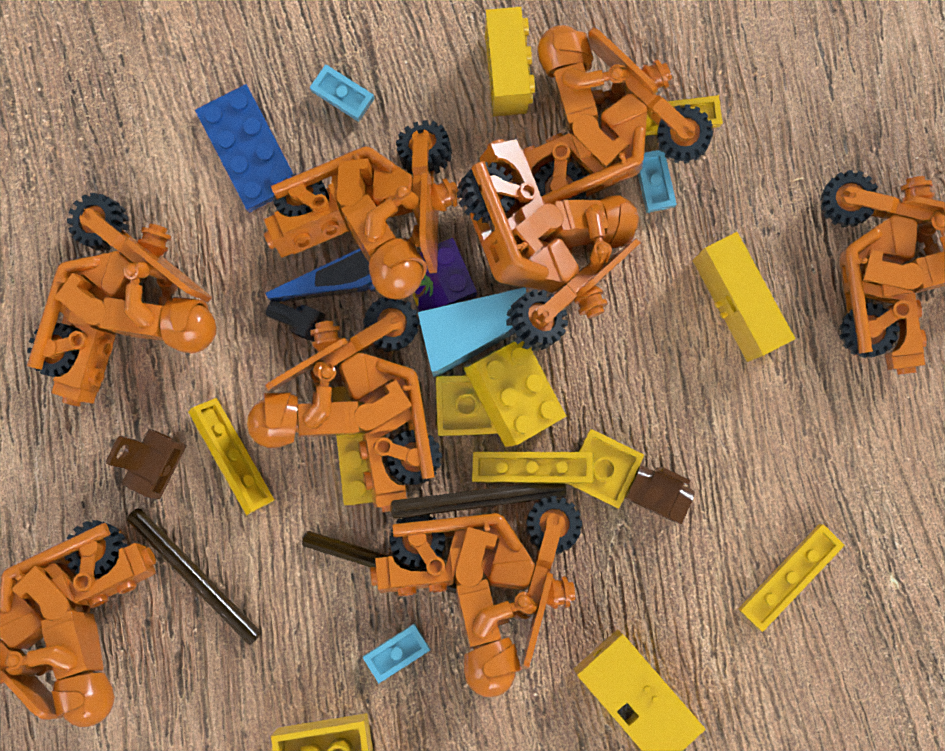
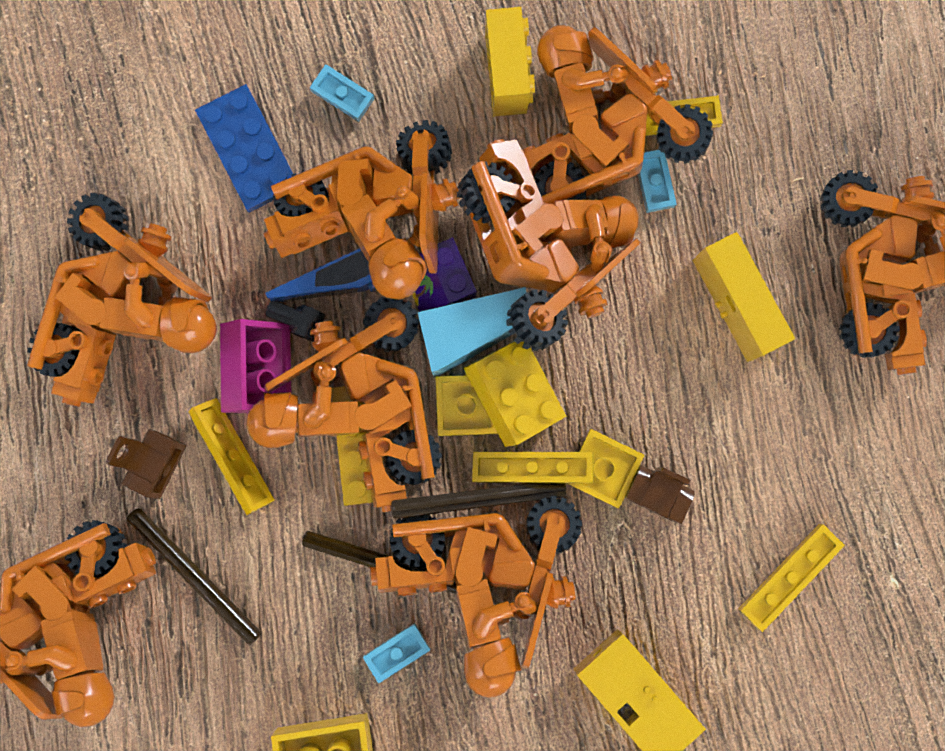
none -> dark pink slope [220,319,291,413]

